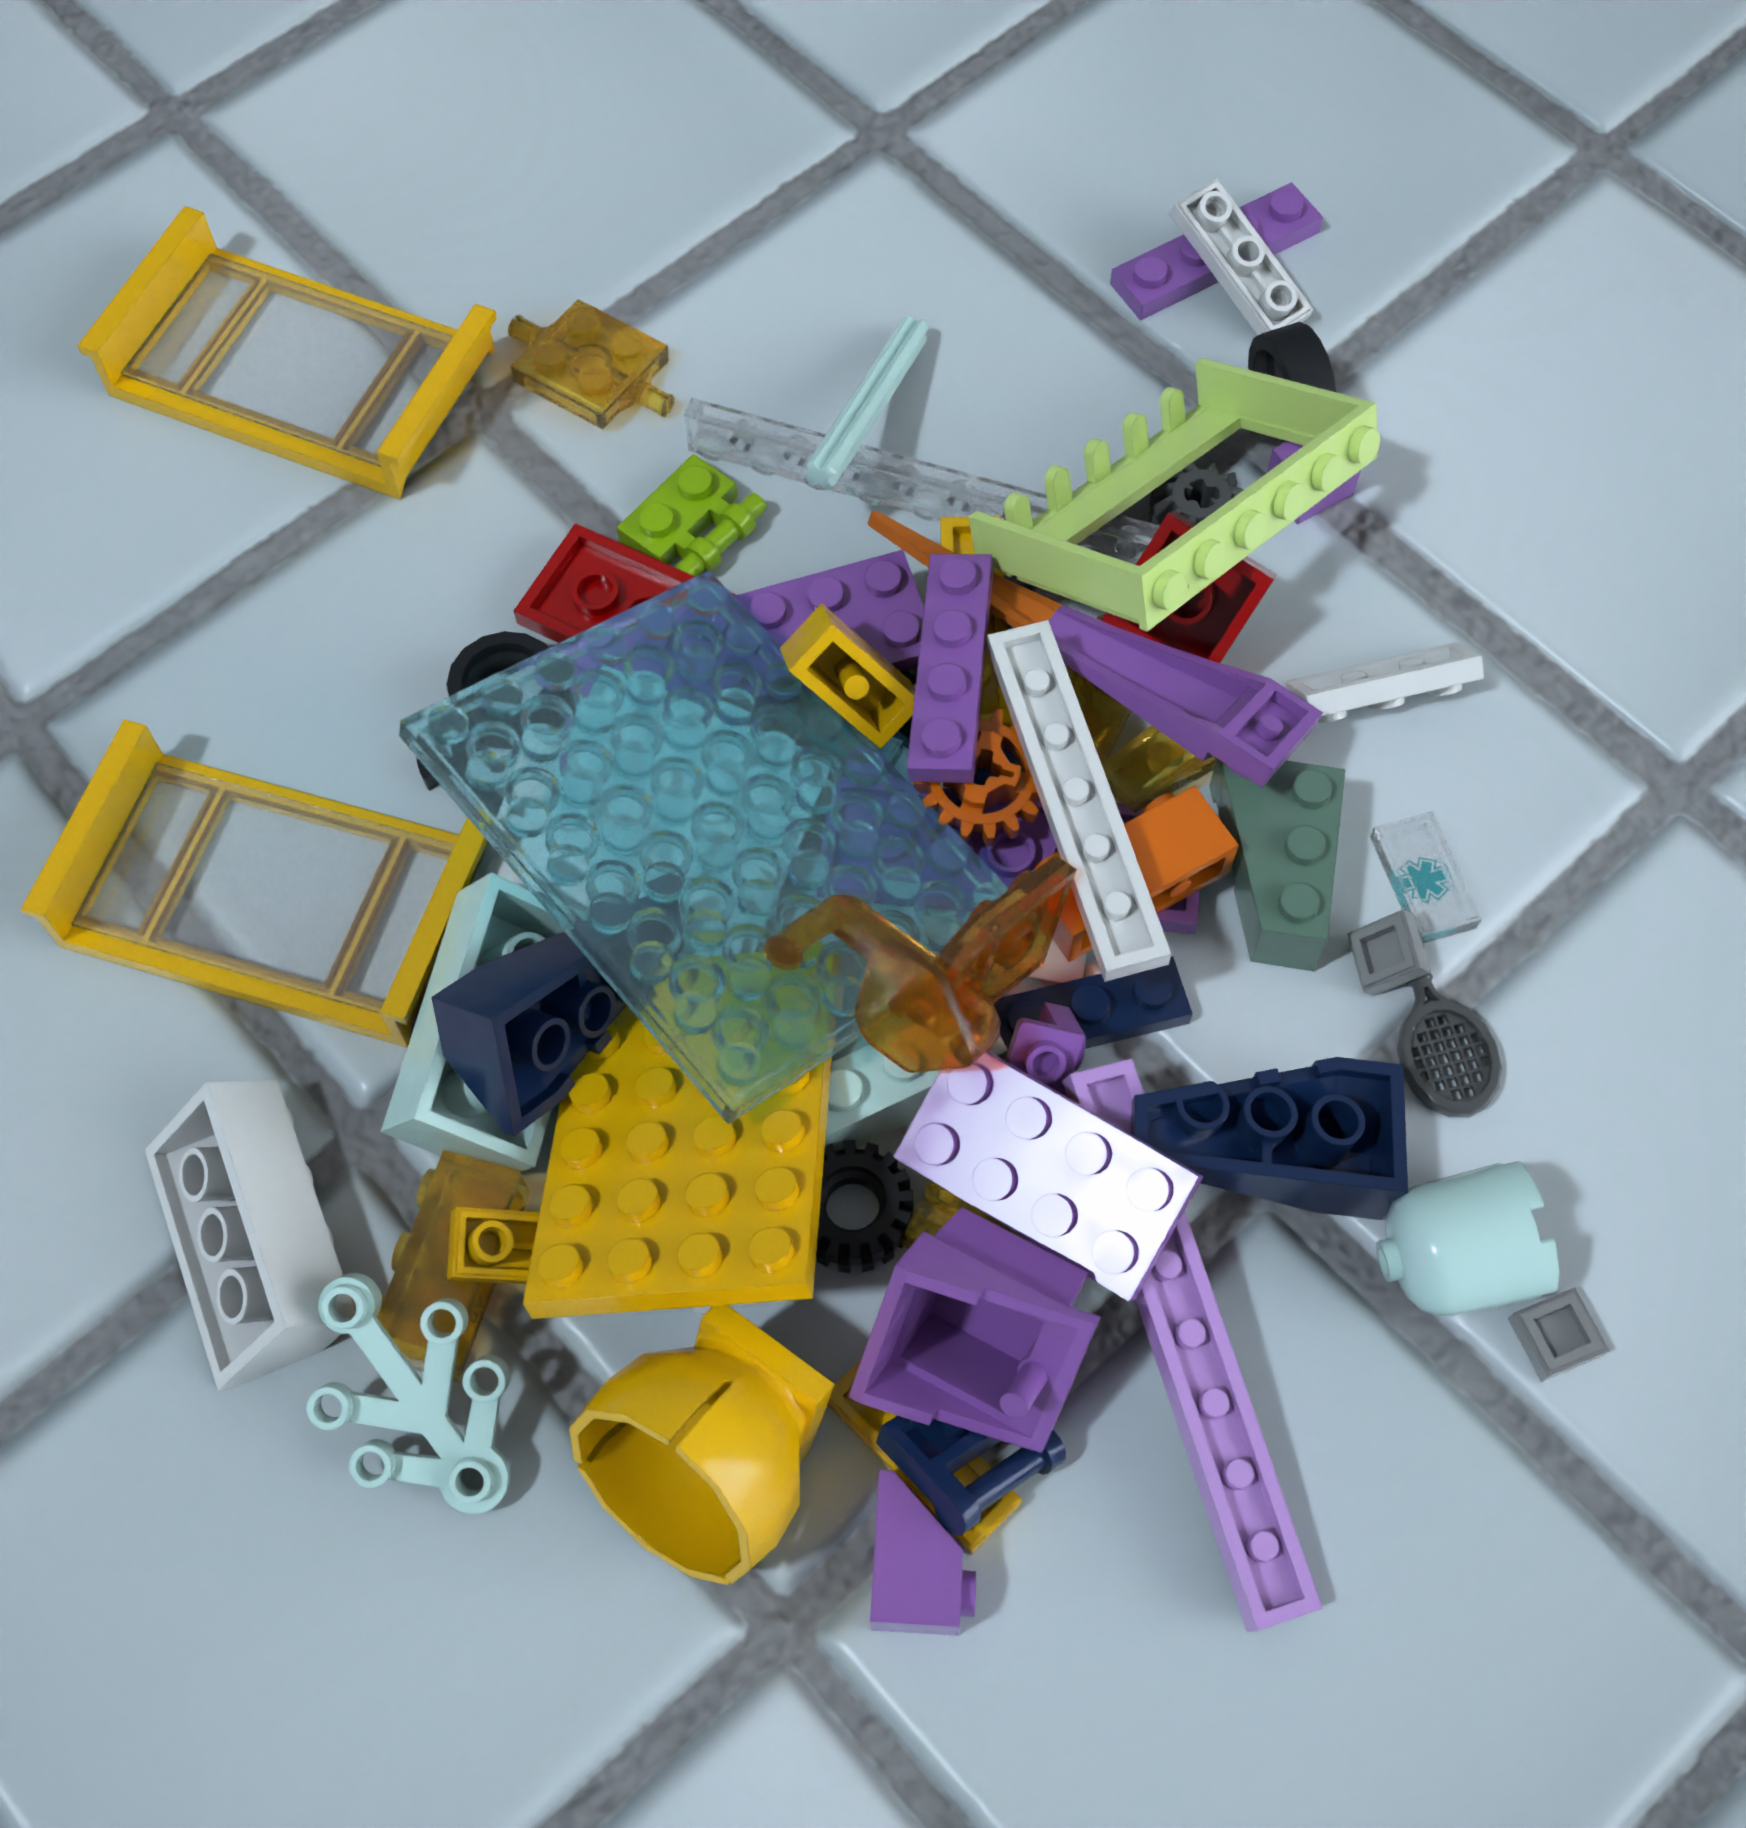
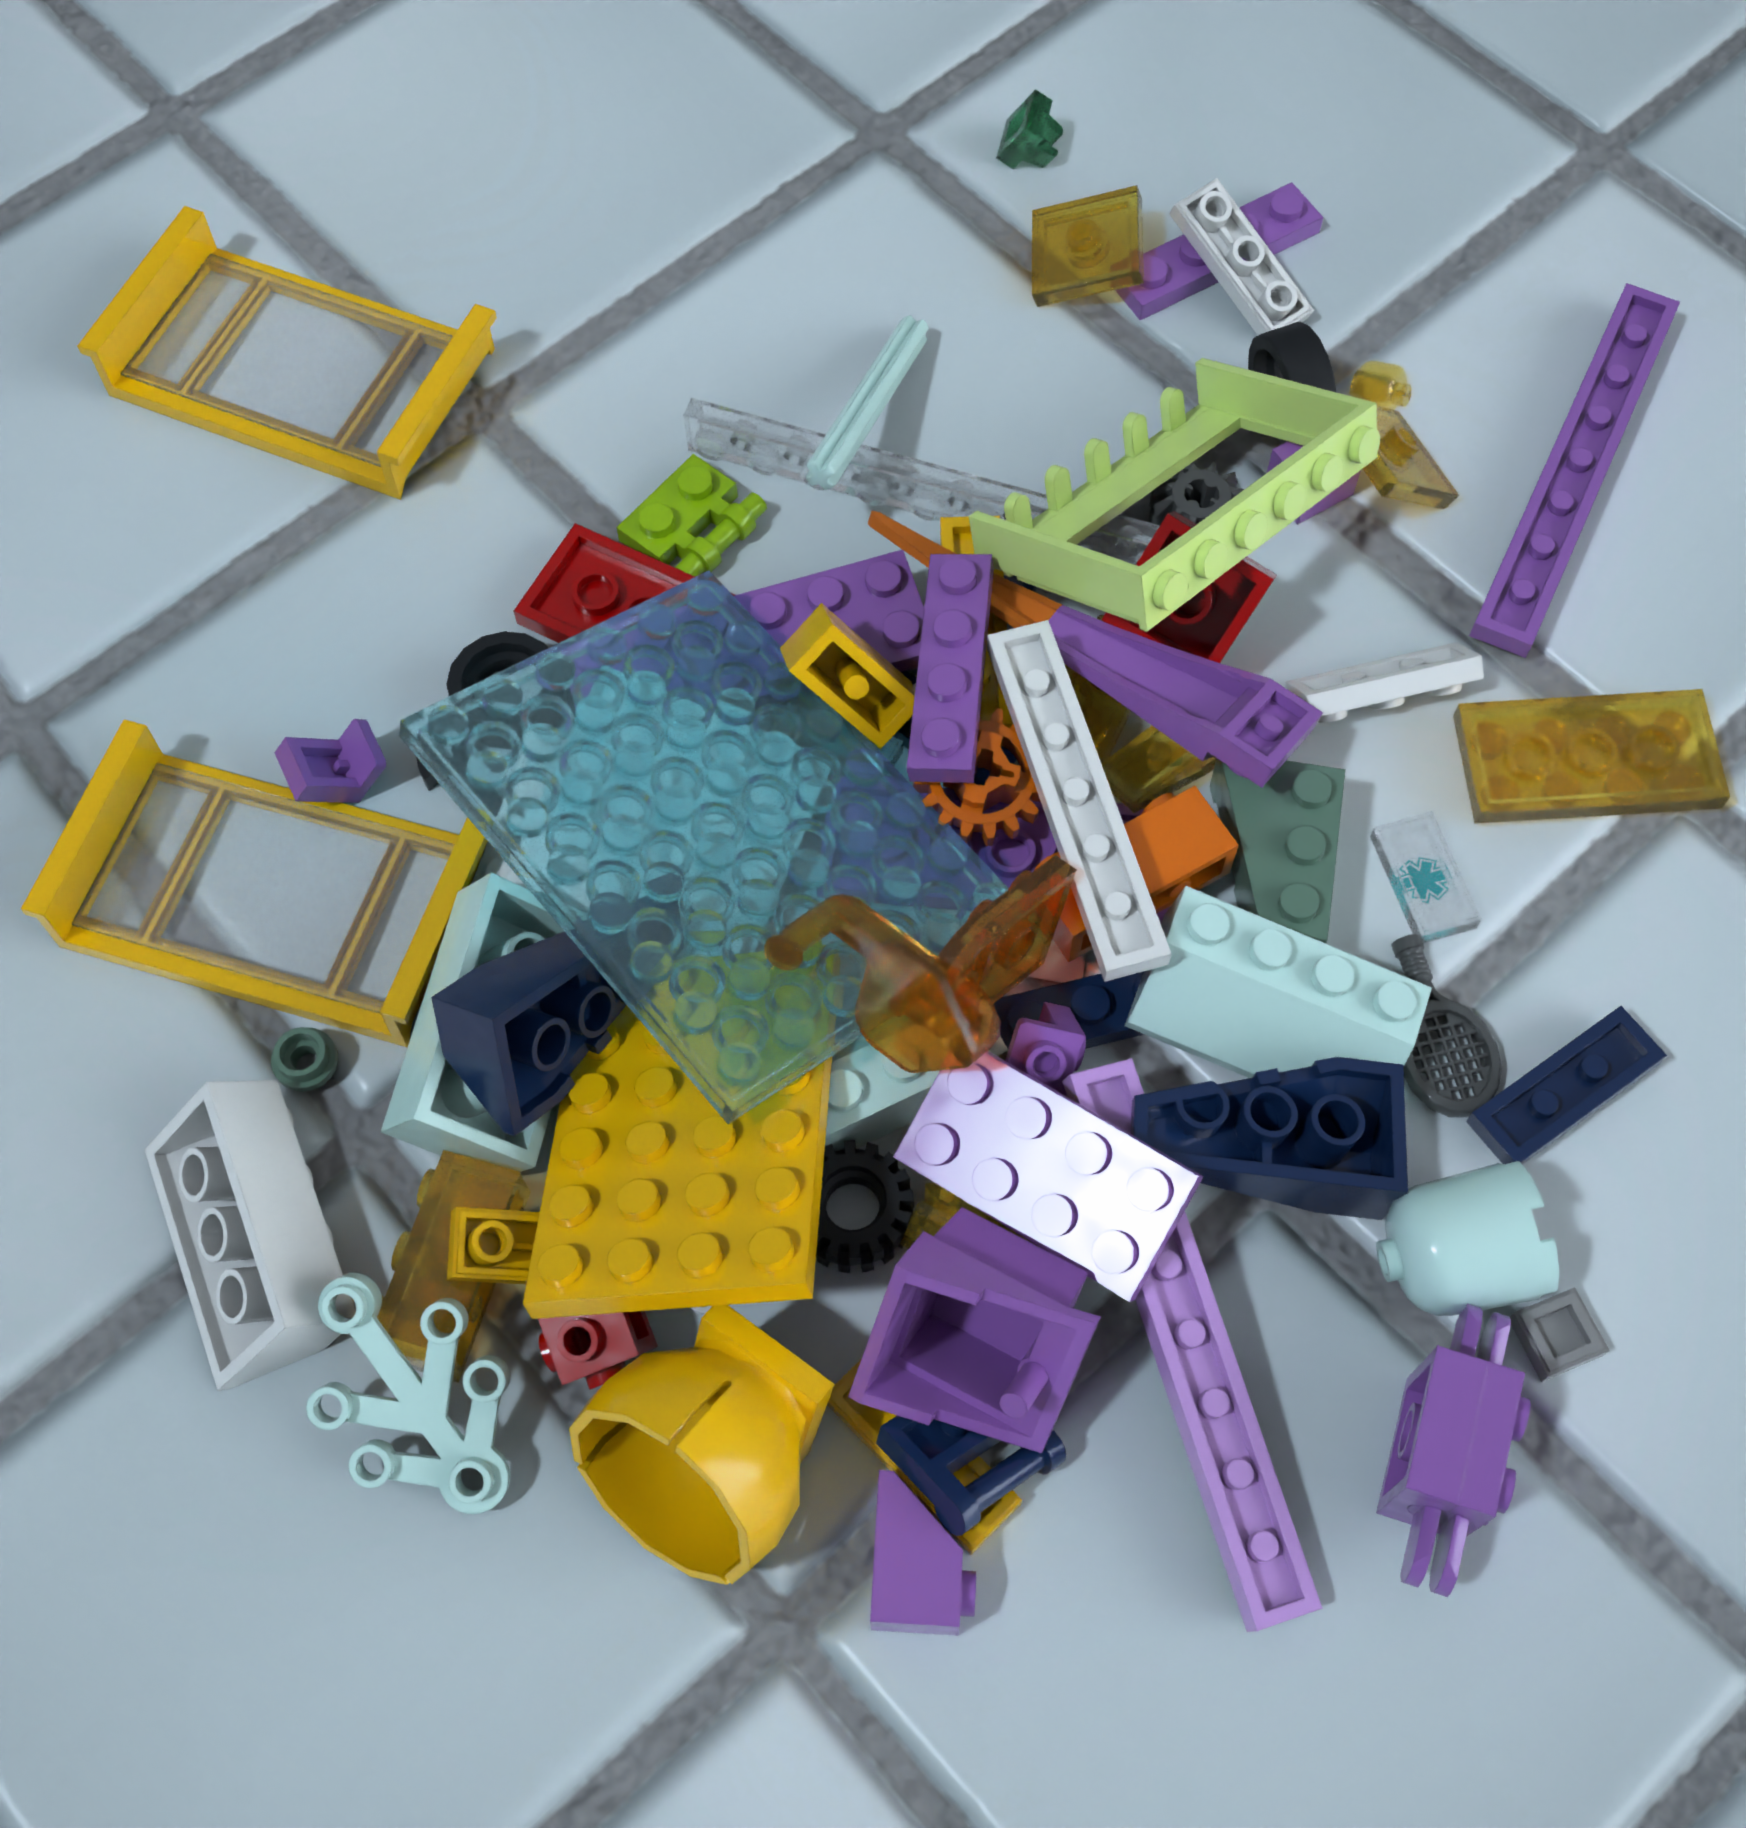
clear yellow plate [508,299,675,430] -> none
light grey tile [1347,909,1431,996] -> none
none -> sand green plate [271,1027,338,1092]
none -> medium lavender bracket [274,719,386,803]
none -> red brick [538,1311,658,1390]
none -> clear green tile [996,89,1063,169]
none -> clear yellow plate [1032,185,1144,307]
none -> light aqua slope [1125,886,1432,1078]
none -> clear yellow piece [1349,361,1412,416]
none -> clear yellow plate [1363,406,1459,509]
none -> medium lavender brick [1376,1304,1531,1597]
none -> clear yellow plate [1453,689,1730,824]
none -> dark blue plate [1466,1006,1667,1165]
none -> medium lavender plate [1469,283,1680,658]

